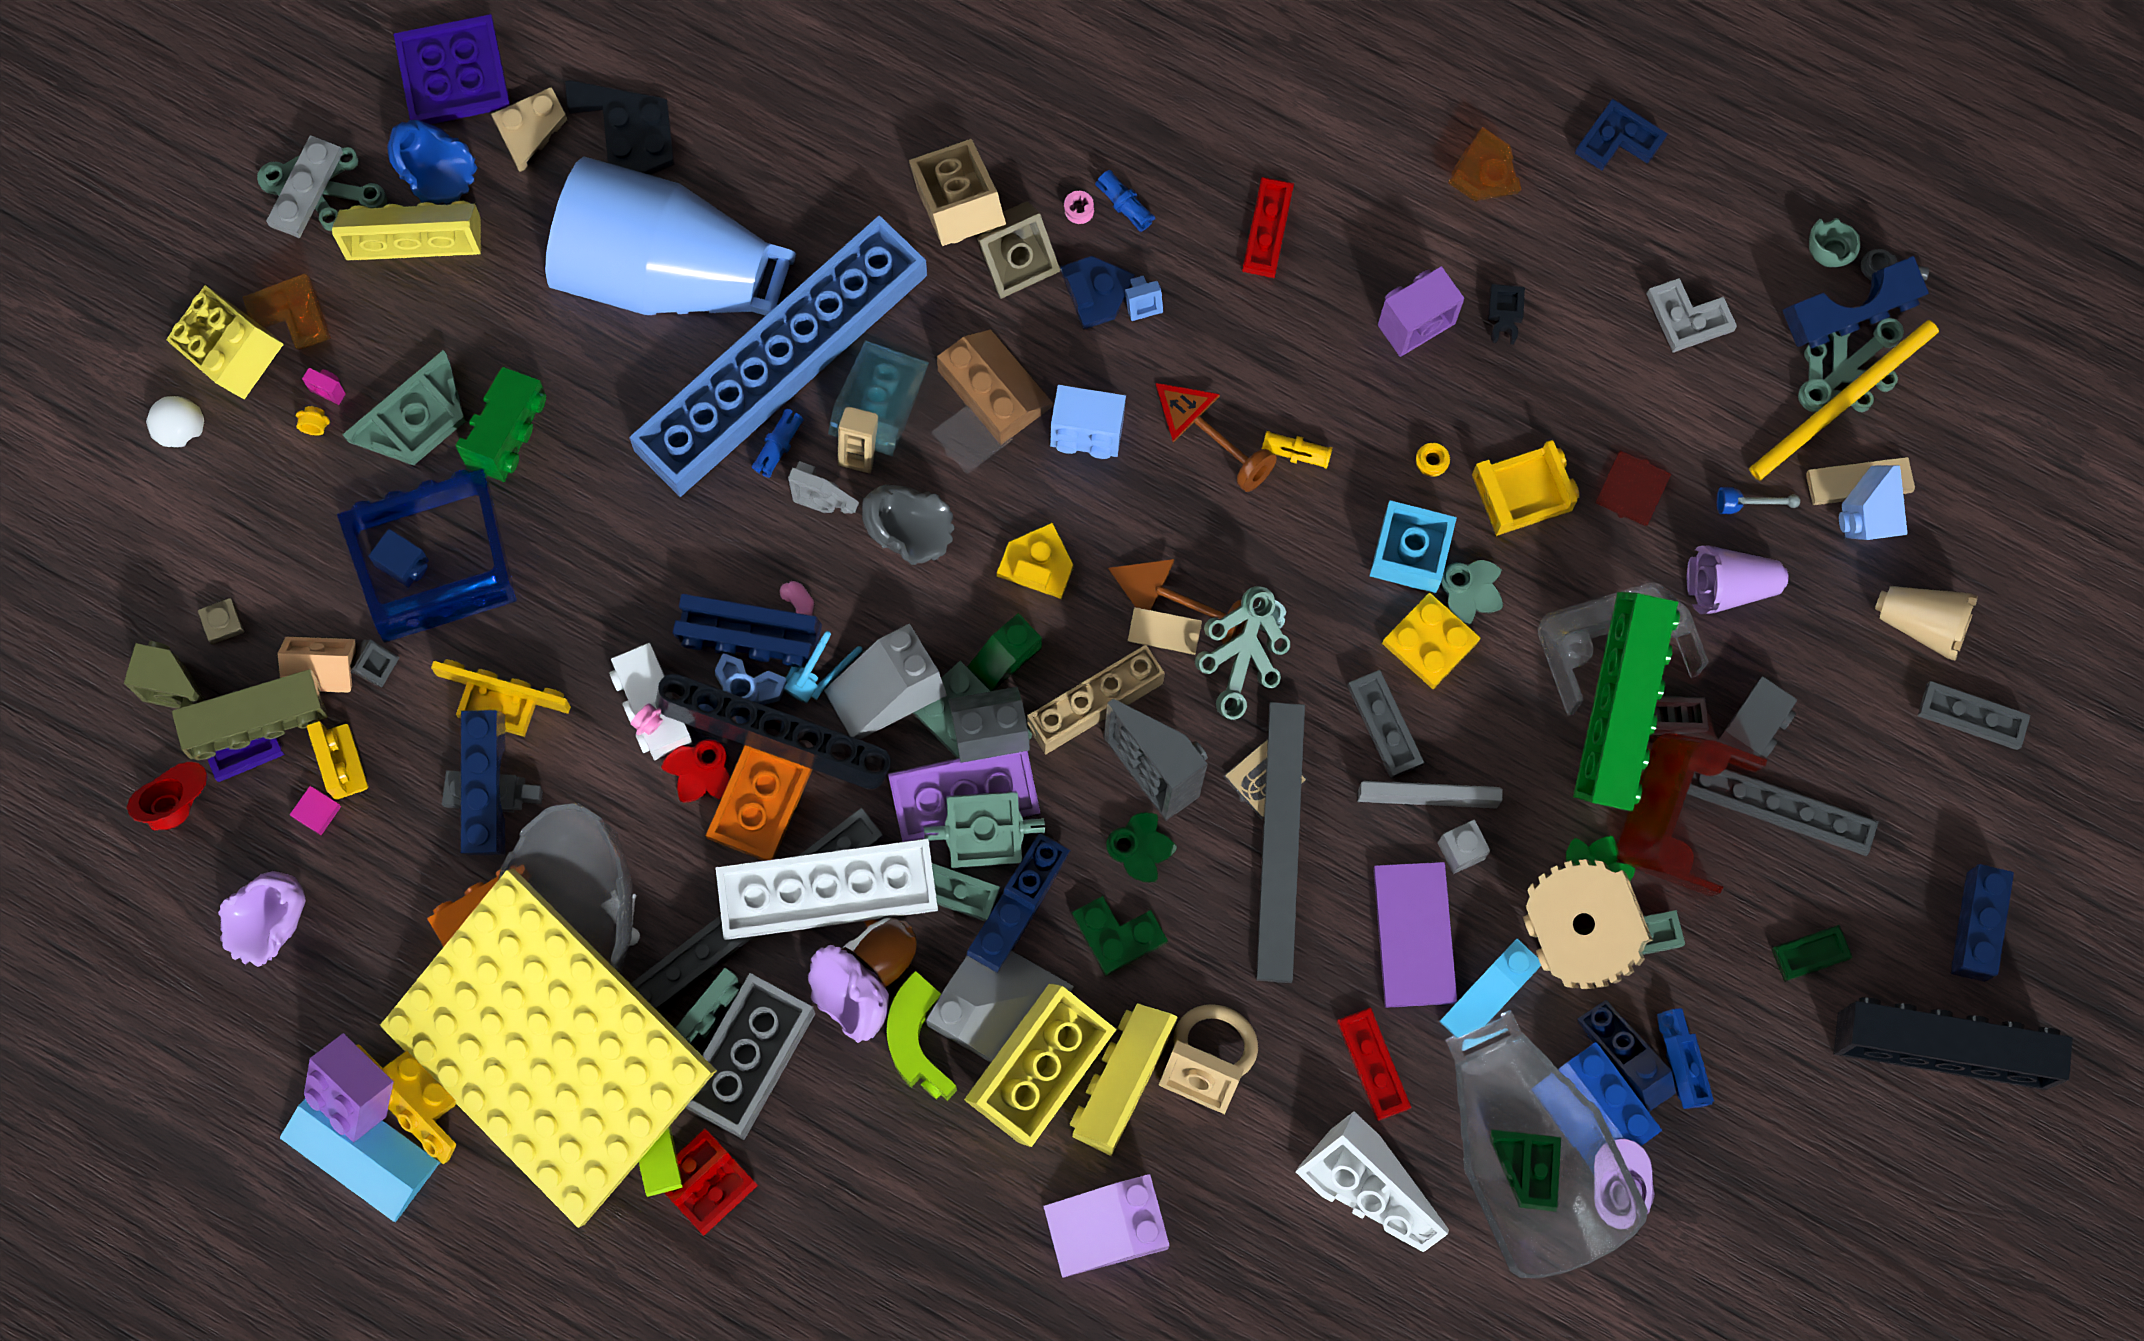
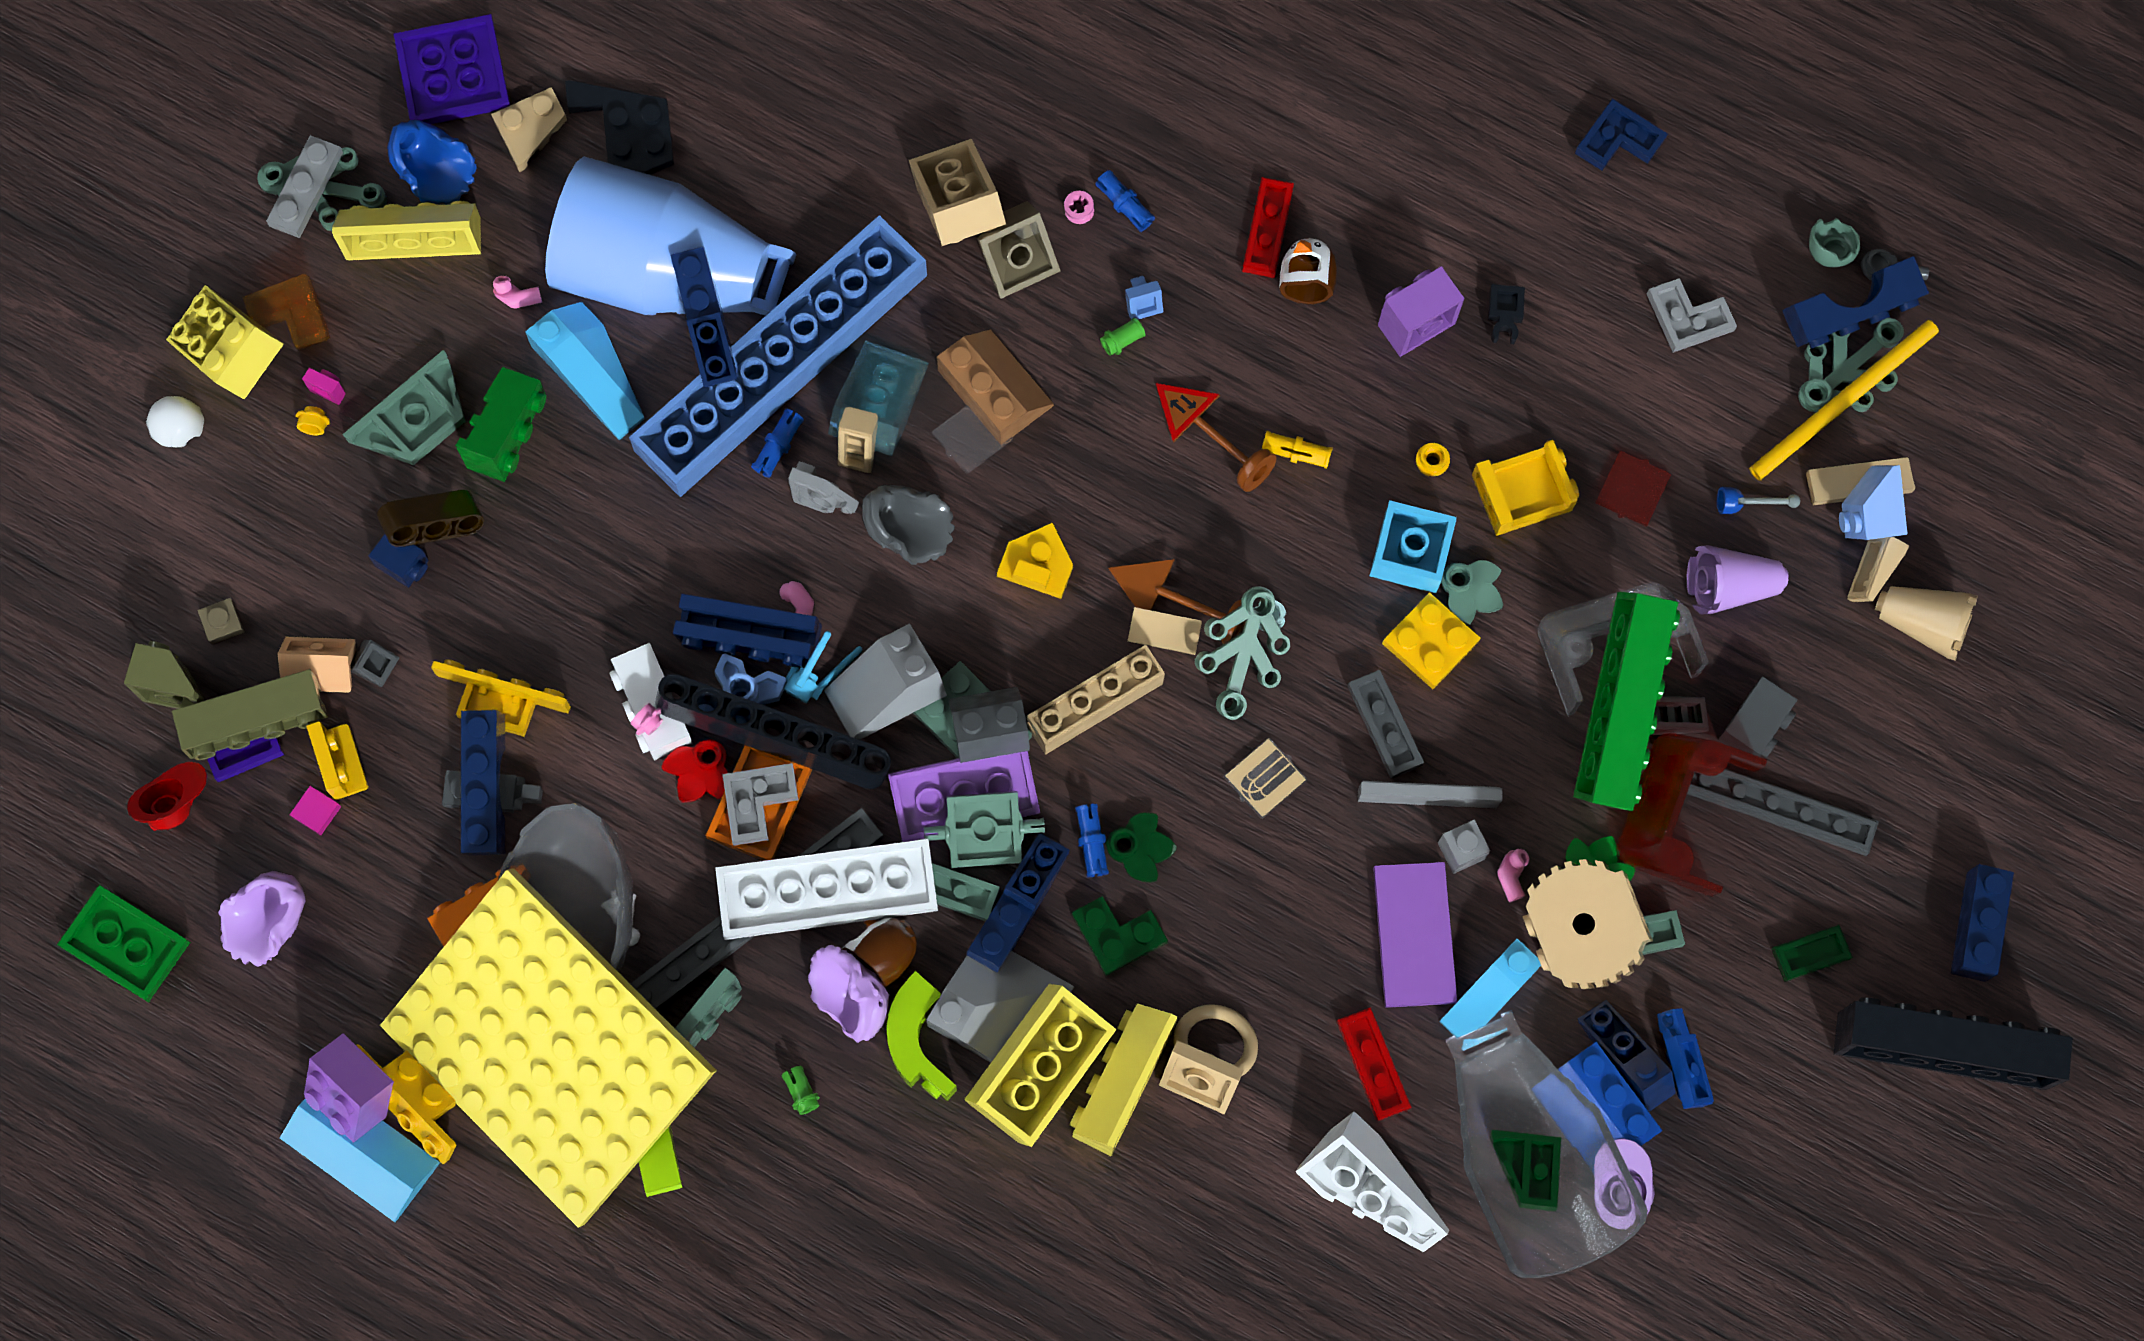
clear blue windscreen [337,469,517,643] -> none
red slope [664,1128,758,1236] -> none
light grey brick [685,973,815,1140] -> none
dark green slope [967,613,1042,691] -> none
lavender slope [1044,1174,1170,1278] -> none
light blue brick [1050,385,1126,459] -> none
dark blue plate [1060,256,1135,330] -> none
dark grey slope [1104,699,1208,821] -> none
dark grey tile [1256,702,1305,983] -> none
clear orange plate [1448,127,1522,201] -> none
dark grey plate [1917,681,2031,750] -> none
none -> green plate [57,885,191,1003]
none -> dark brown beam [377,490,484,547]
none -> bright pink arm [493,276,542,308]
none -> medium azure wedge [525,302,645,440]
none -> dark blue slope [670,246,738,388]
none -> light grey plate [722,763,799,846]
none -> bright green pin [781,1066,820,1115]
none -> blue pin [1075,804,1109,877]
none -> bright green pin [1100,318,1145,356]
none -> piece [1279,237,1337,304]
none -> bright pink arm [1497,849,1529,902]
none -> tan slope [1847,536,1909,602]

